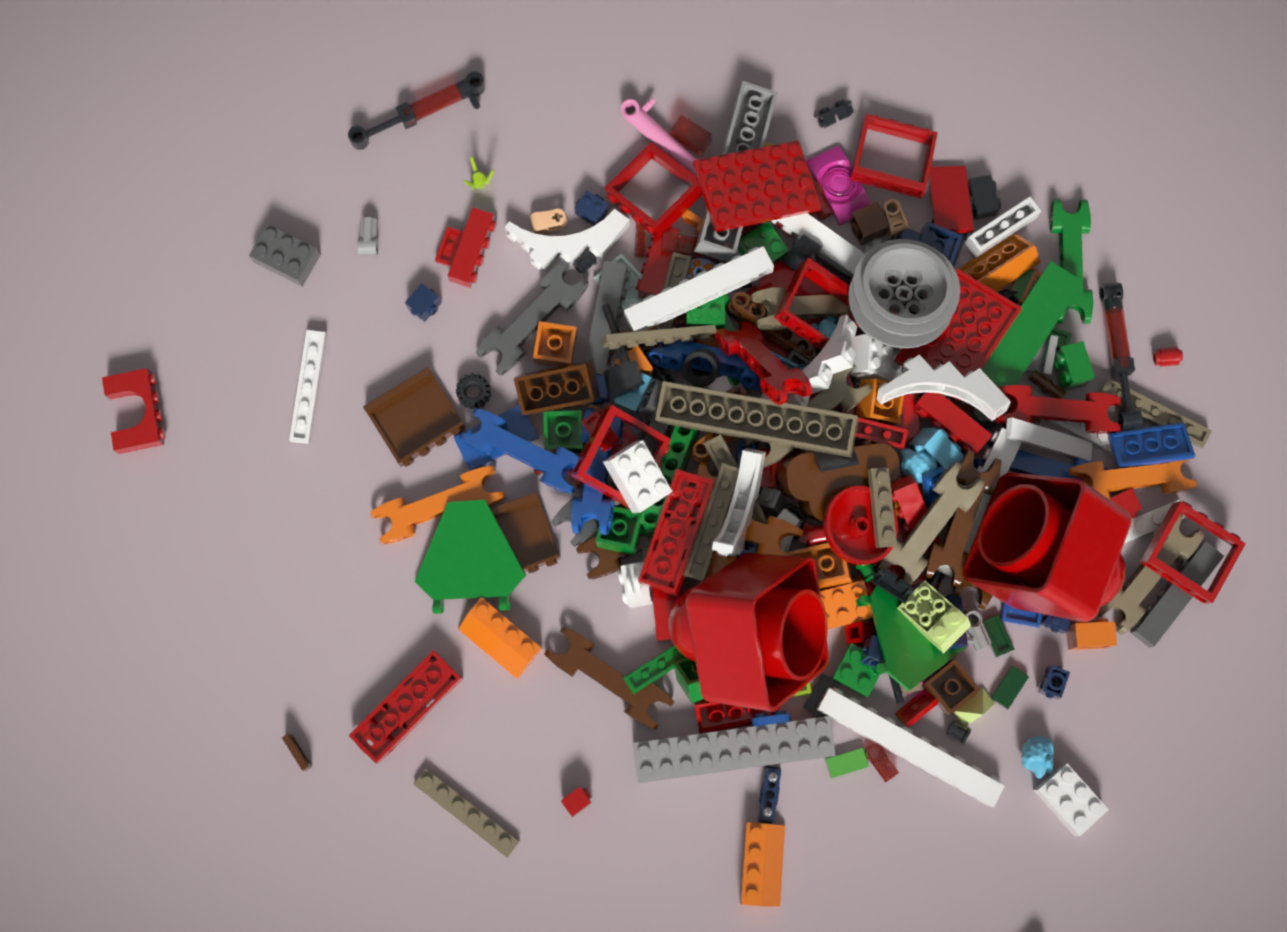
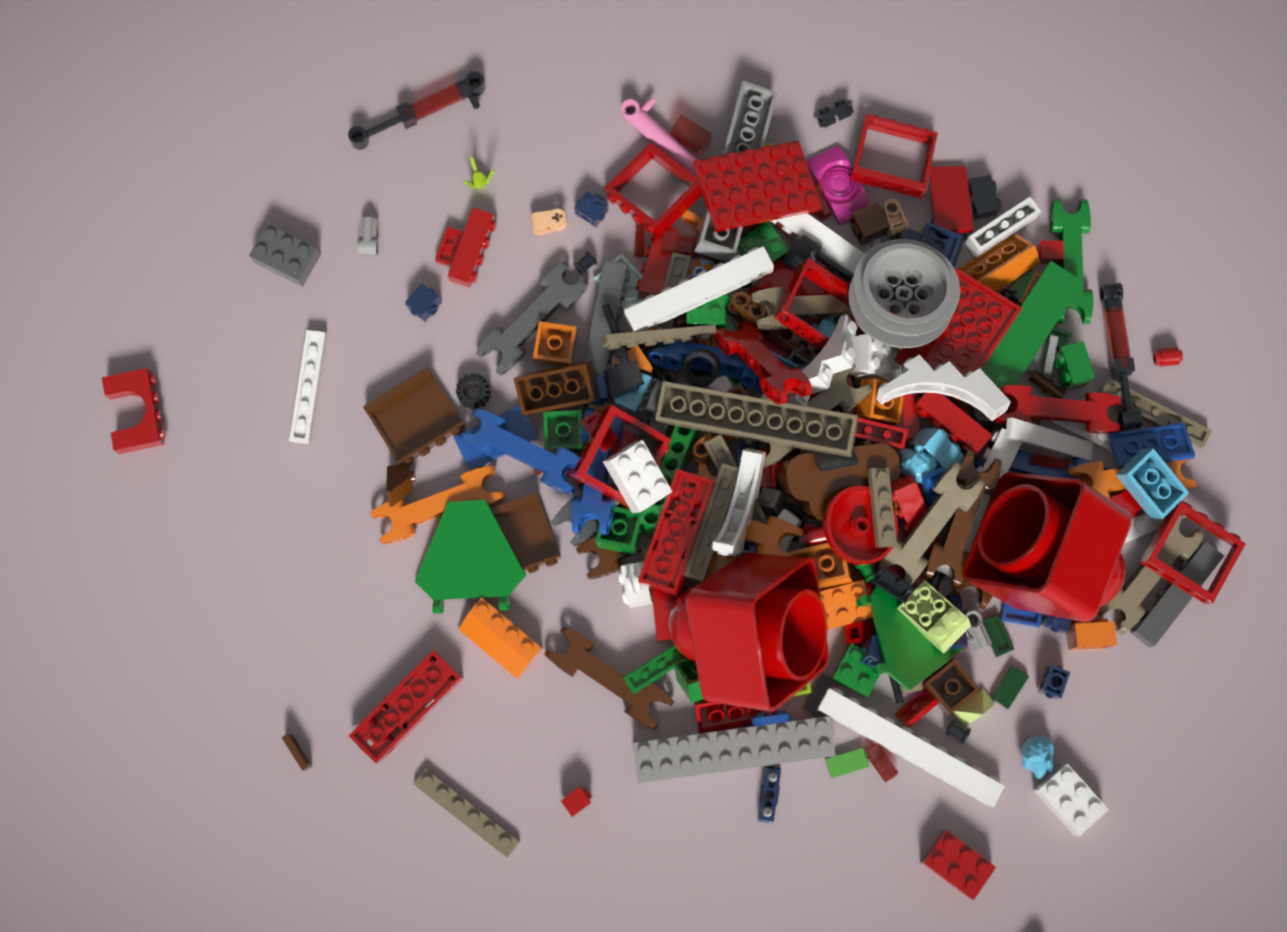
white arch [505,209,630,271] -> none
orange slope [740,822,785,907] -> none
none -> reddish brown slope [386,464,416,506]
none -> red brick [920,830,996,900]
none -> clear red axle [1030,453,1069,470]
none -> red brick [1035,240,1064,265]
none -> medium azure brick [1115,448,1189,519]

